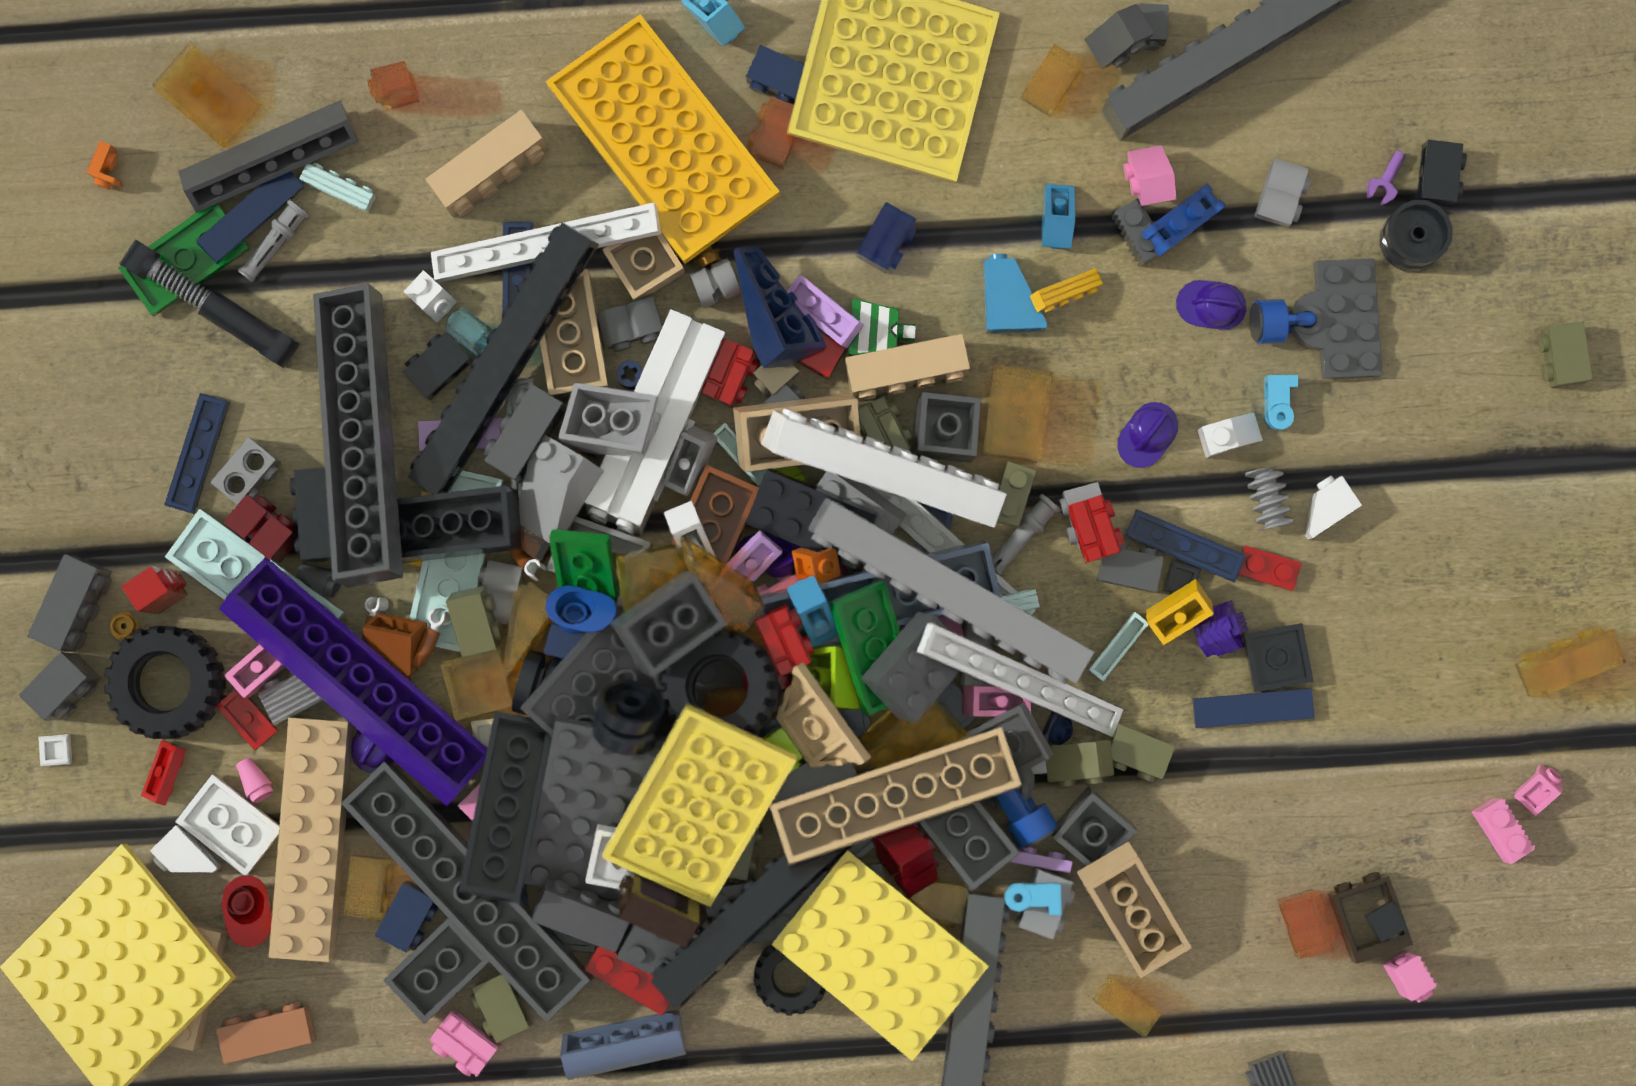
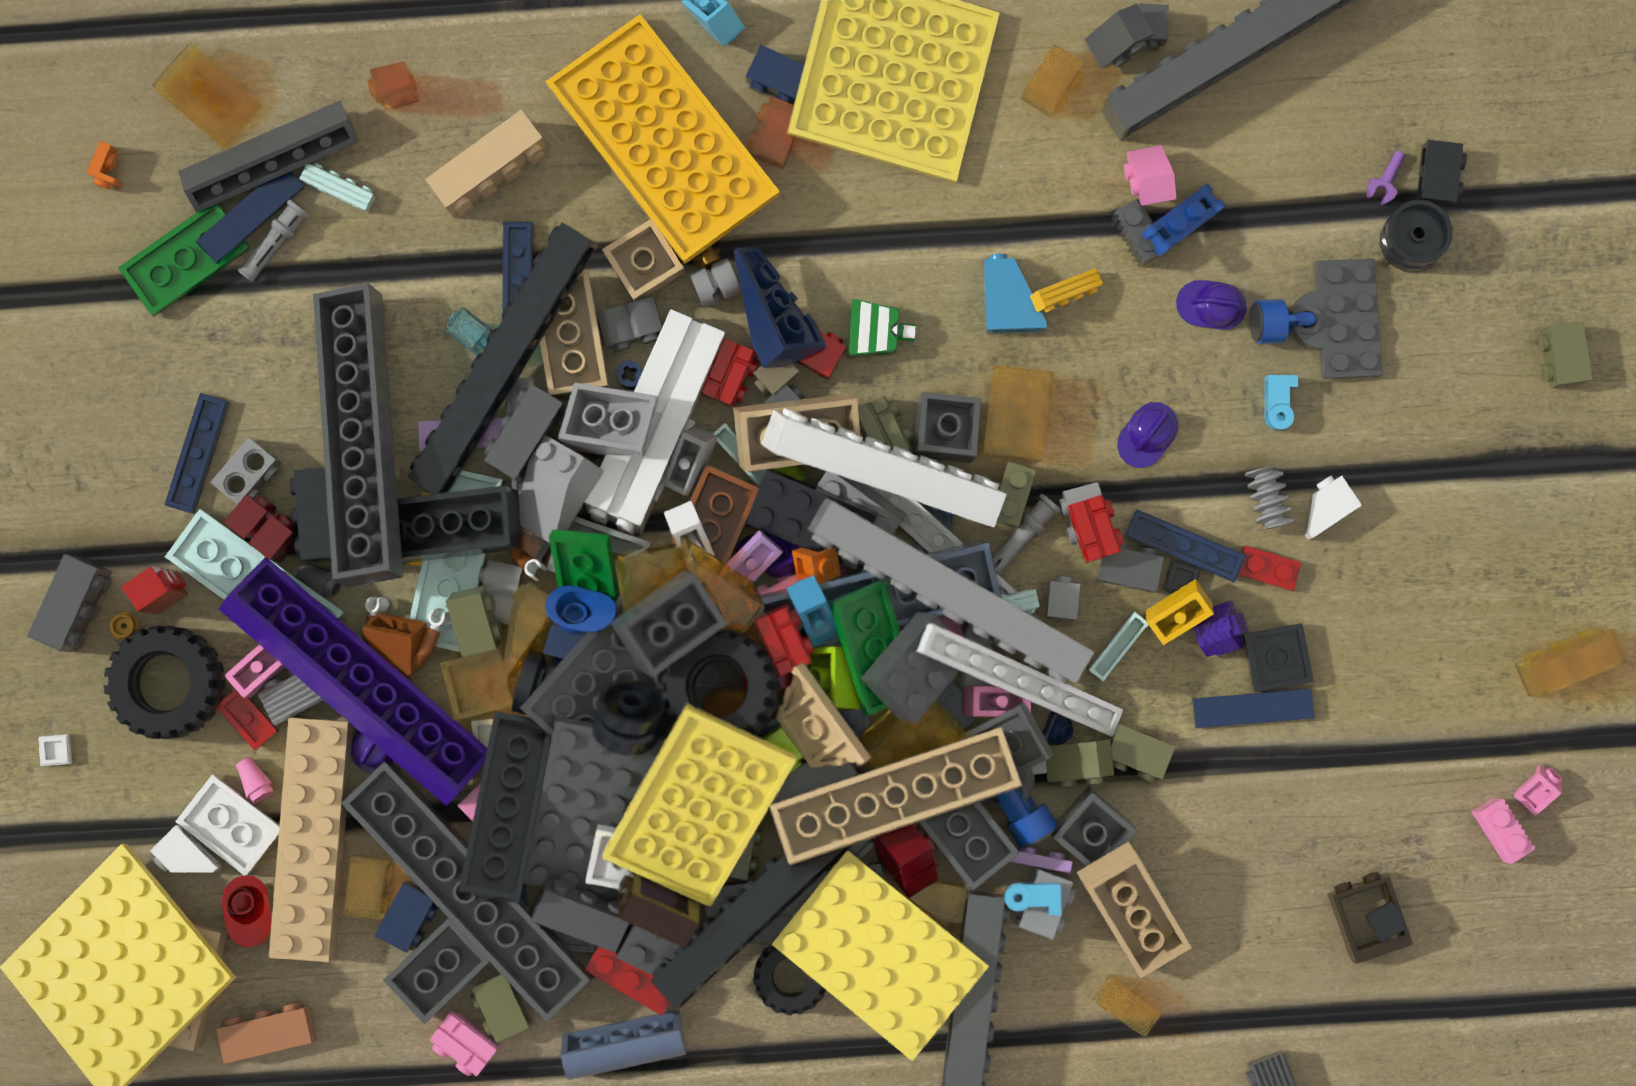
dark grey brick [18,652,101,721] -> none
black piece [119,239,300,368] -> none
red plate [141,740,186,806] -> none
black brick [402,332,473,401] -> none
white bracket [403,270,456,322] -> none
white plate [431,203,661,283] -> none
lavender plate [787,274,864,349] -> none
tan brick [845,334,970,402] -> none
clear blue brick [856,202,918,274] -> none
dark azure slope [1042,184,1075,249] -> none
white slope [1197,413,1263,458] -> none
light grey brick [1254,158,1311,228] -> none
clear orange brick [1277,889,1336,959] -> none
bright pink brick [1382,951,1437,1002] -> none
none -> light grey brick [1045,576,1080,620]

